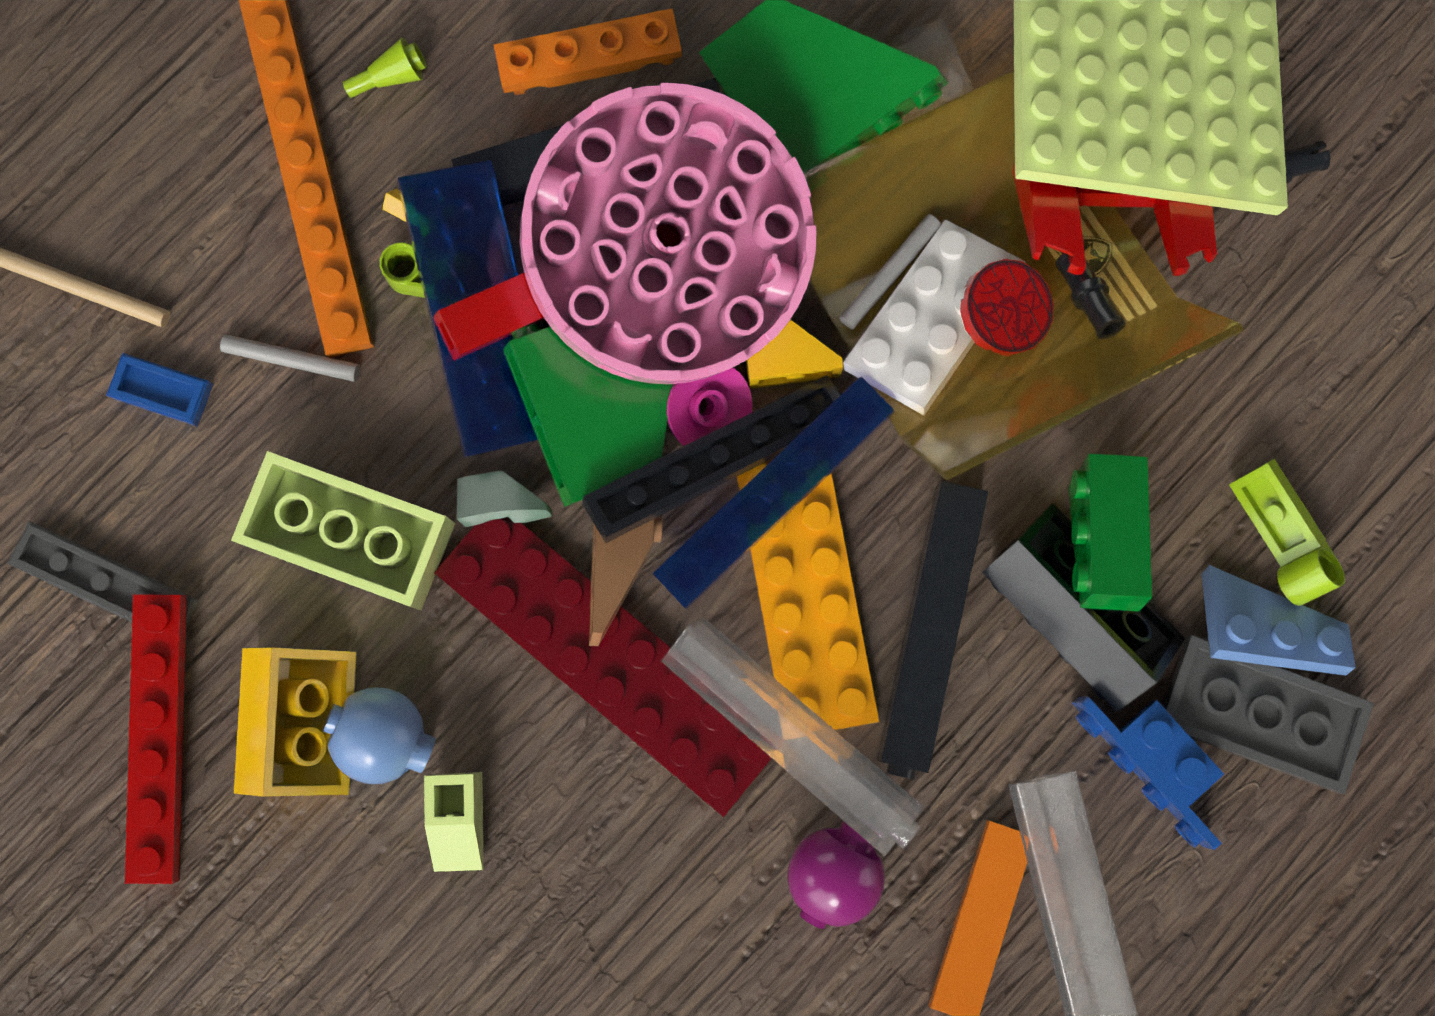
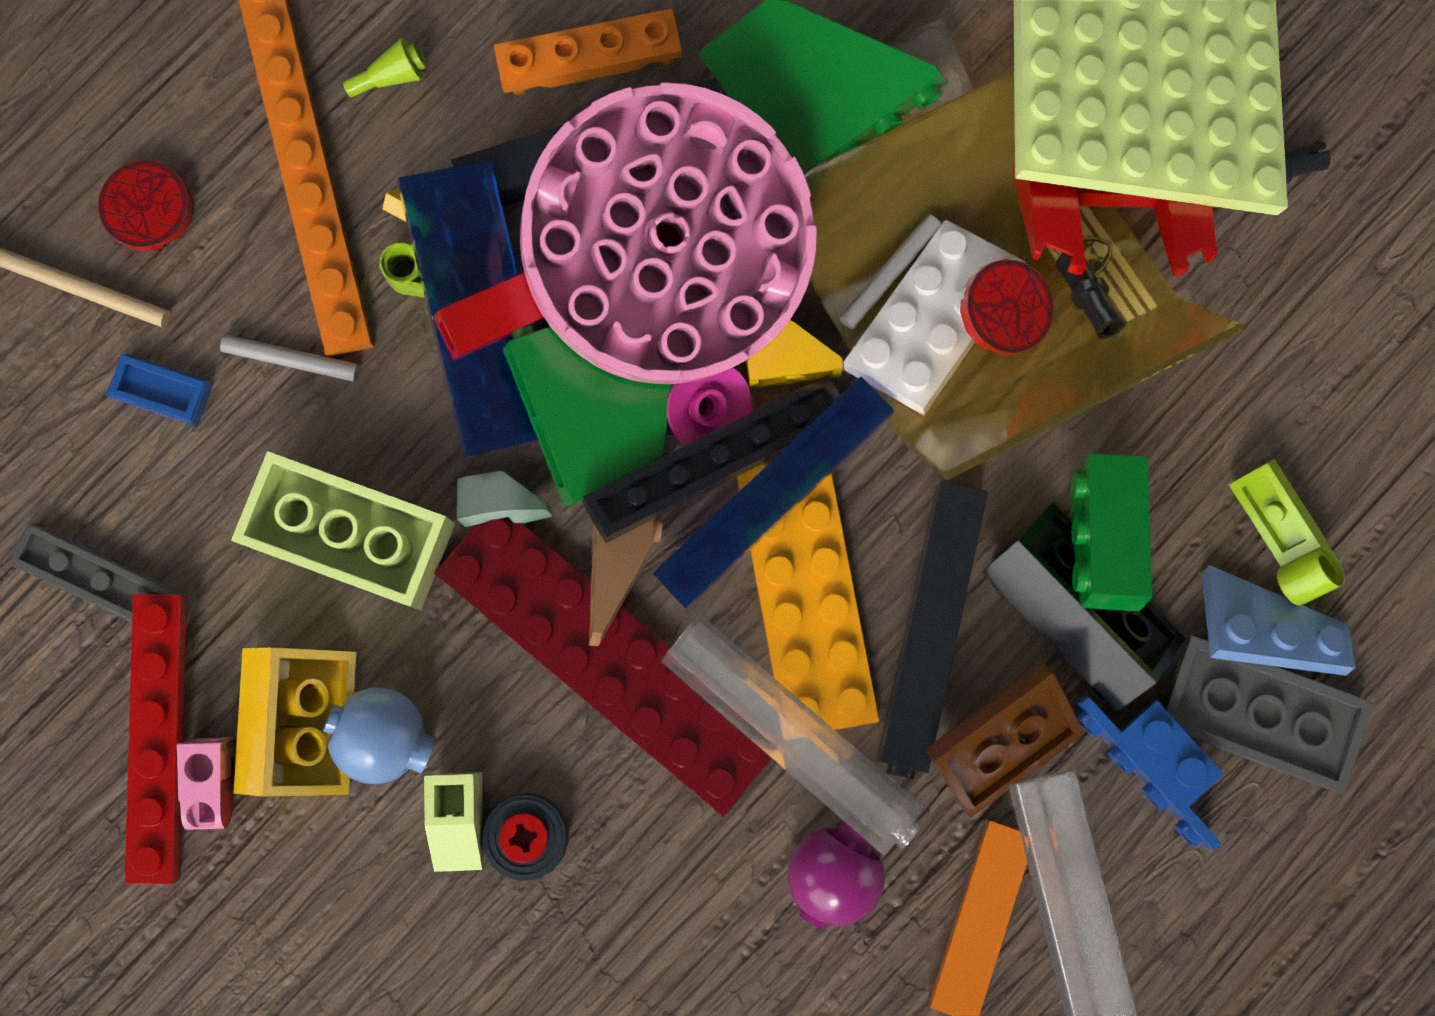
none -> tile [98,160,193,252]
none -> bright pink leg [177,737,235,830]
none -> black wheel [482,793,569,881]
none -> reddish brown plate [926,663,1084,818]

